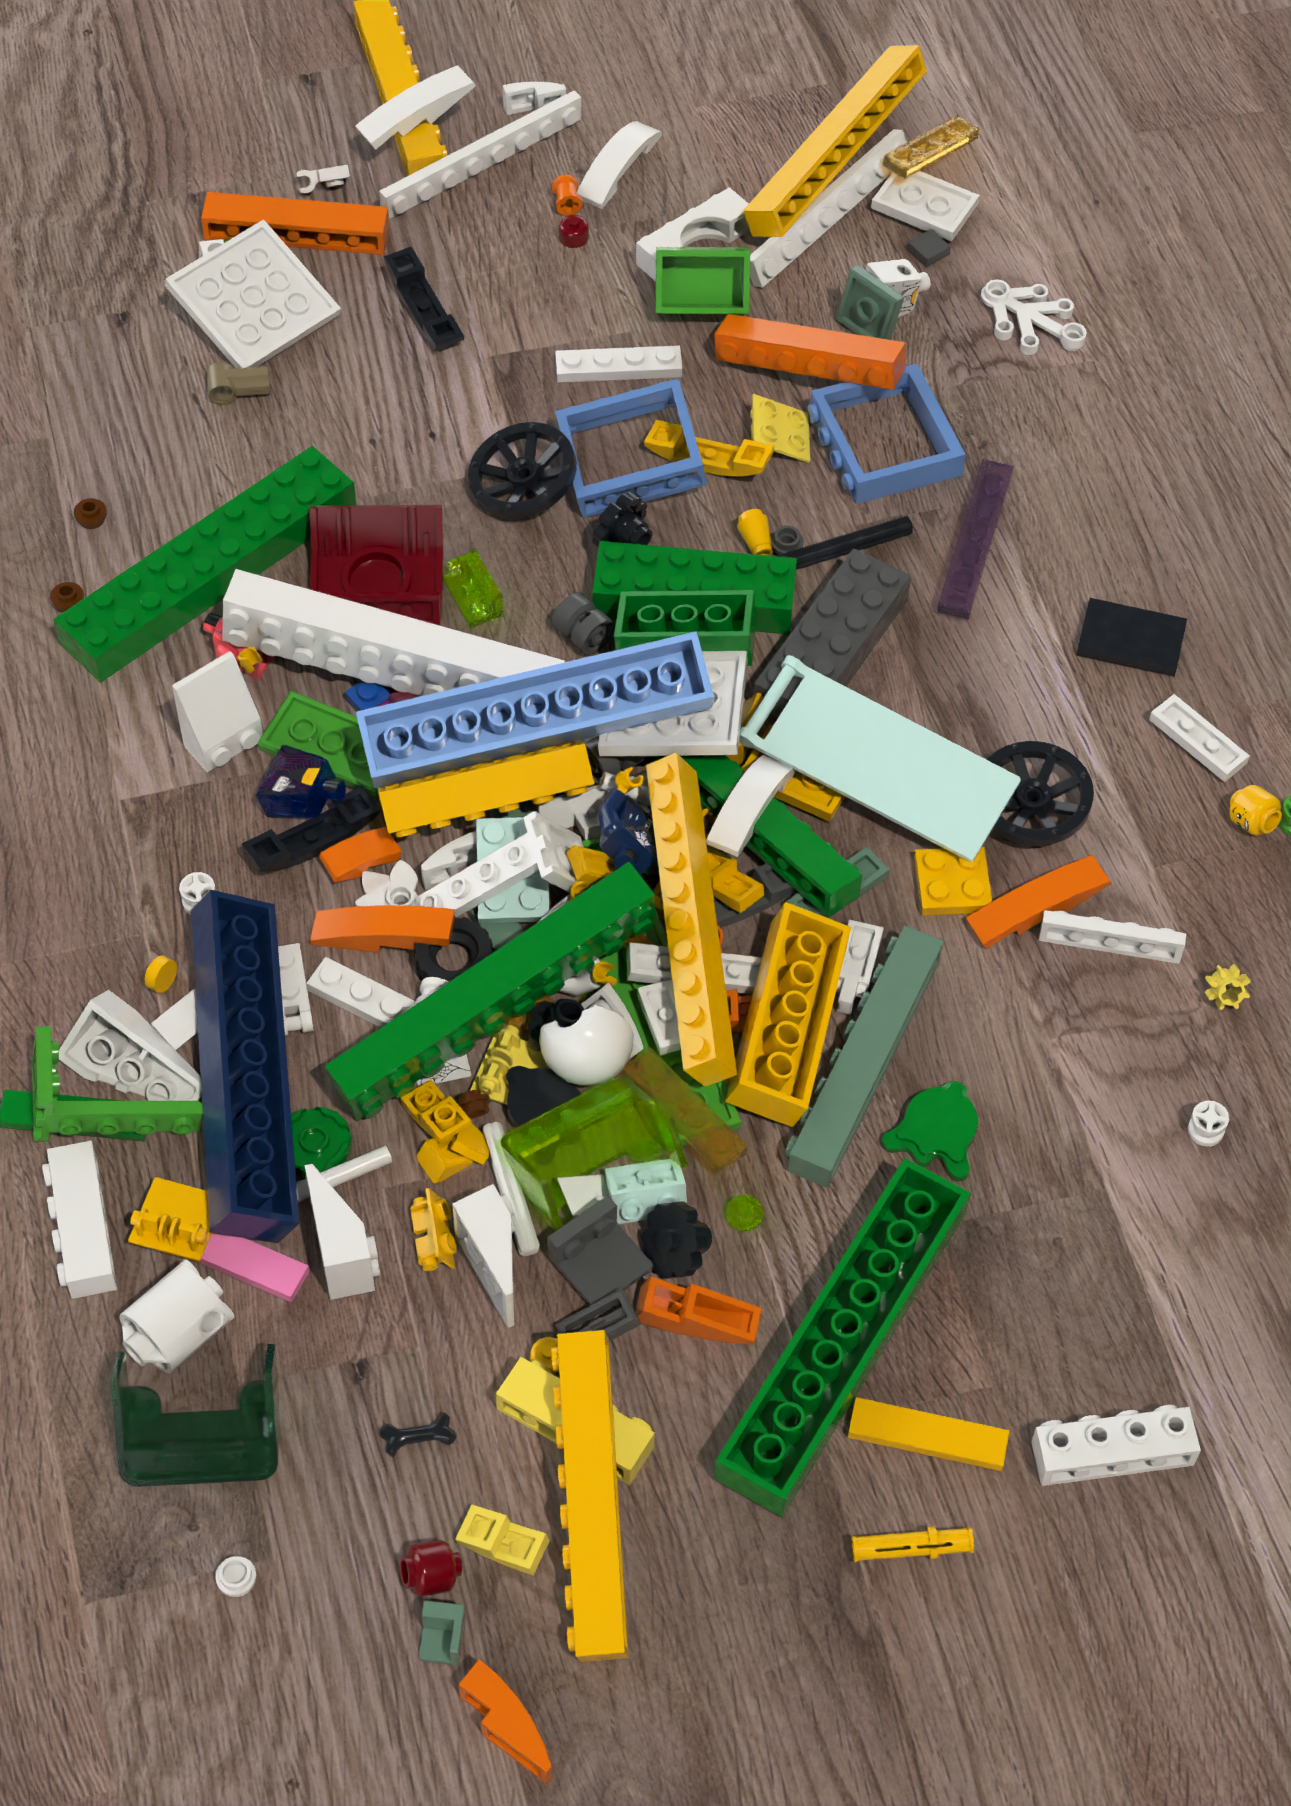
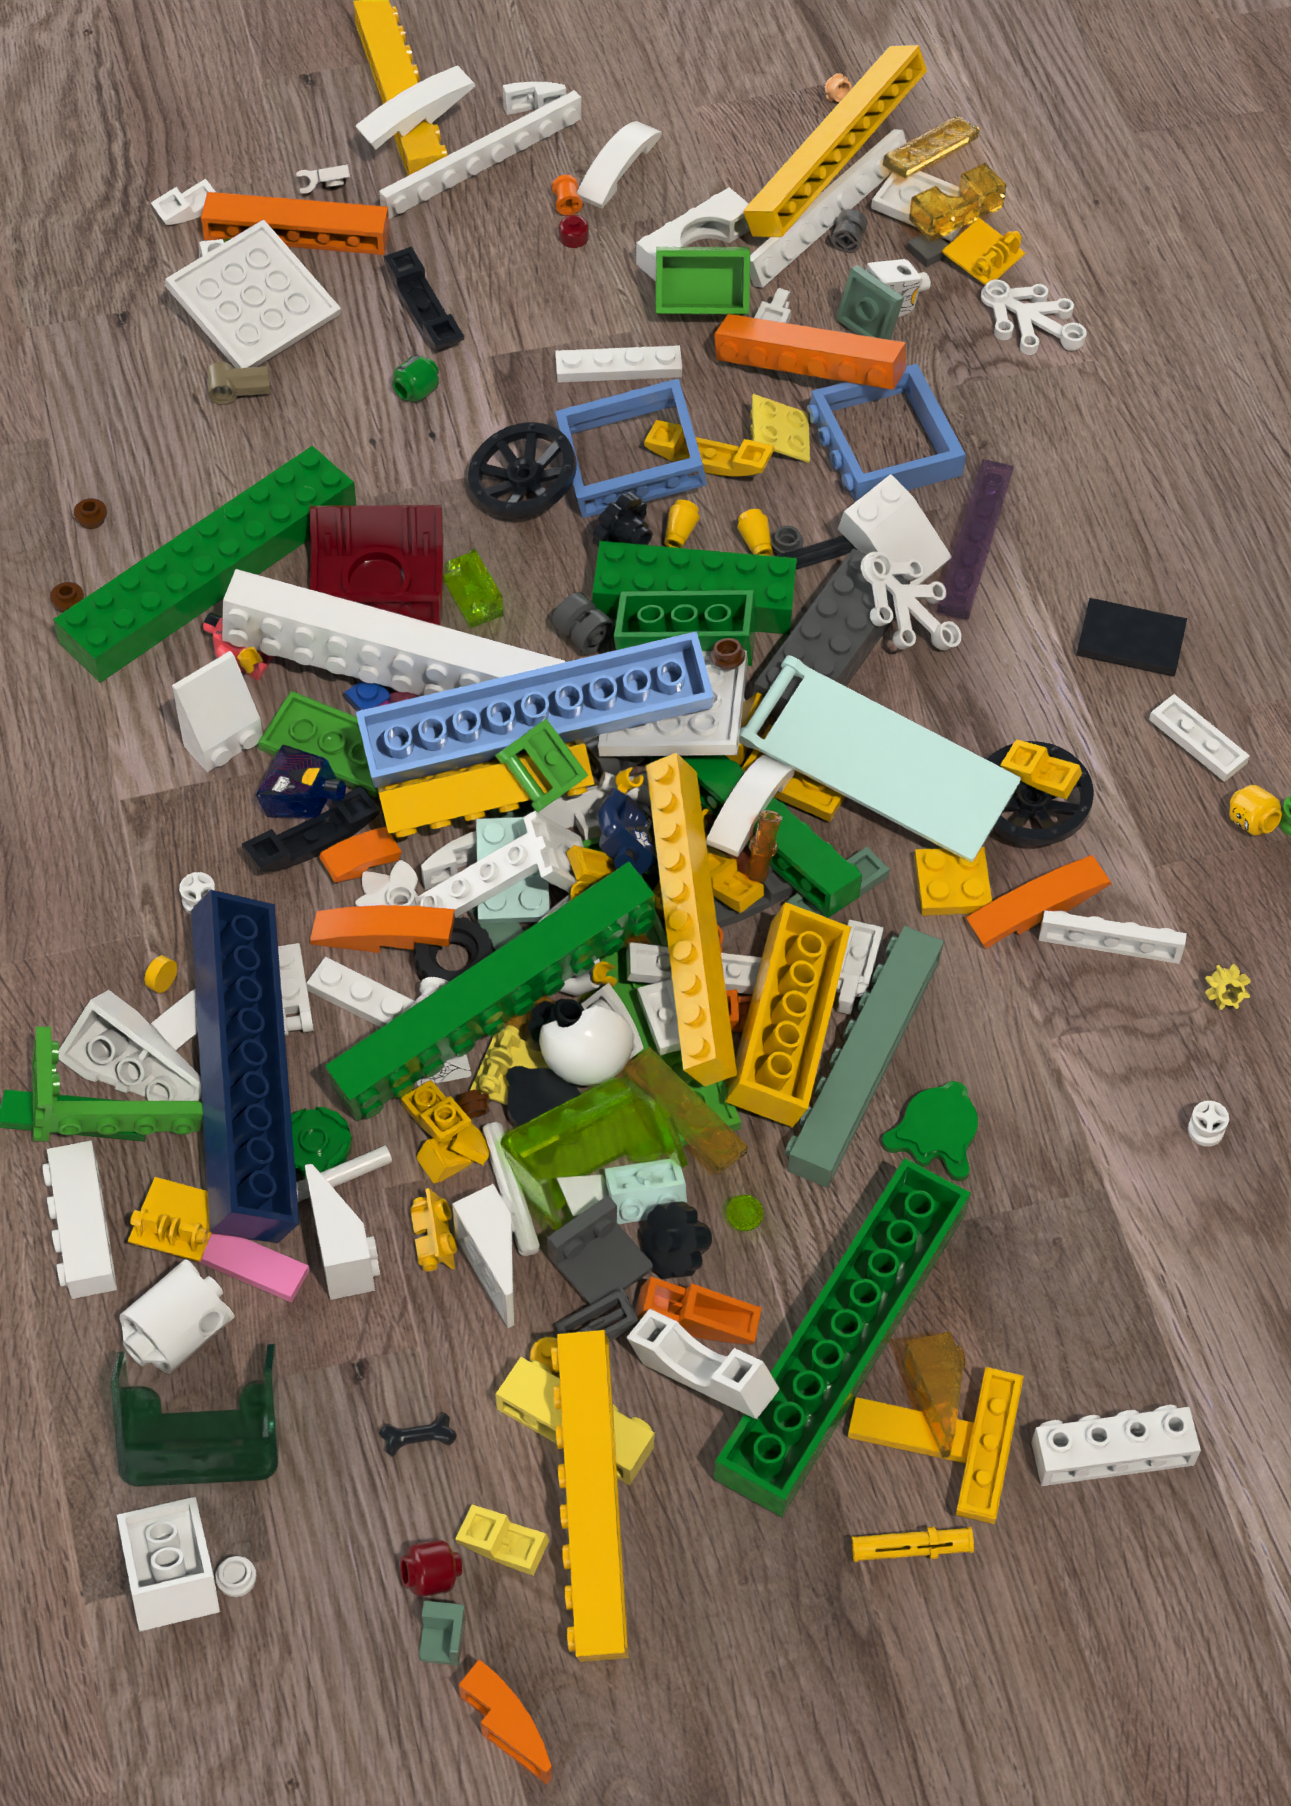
none -> white slope [117,1497,220,1631]
none -> white slope [151,179,215,225]
none -> green head [392,355,439,403]
none -> bright green plate [495,718,588,812]
none -> white arch [626,1309,779,1419]
none -> yellow cone [664,499,700,548]
none -> reddish brown plate [711,638,746,669]
none -> clear orange pin [745,810,782,882]
none -> white plate [754,288,791,323]
none -> light nougat plate [825,73,852,102]
none -> flat silver wheel [831,209,868,253]
none -> white slope [838,474,952,585]
none -> white plant [861,552,961,651]
none -> clear yellow slope [902,1331,966,1458]
none -> clear yellow arch [909,163,1007,242]
none -> yellow hinge [942,218,1026,286]
none -> yellow tile [956,1367,1024,1524]
none -> yellow slope [1000,739,1082,800]

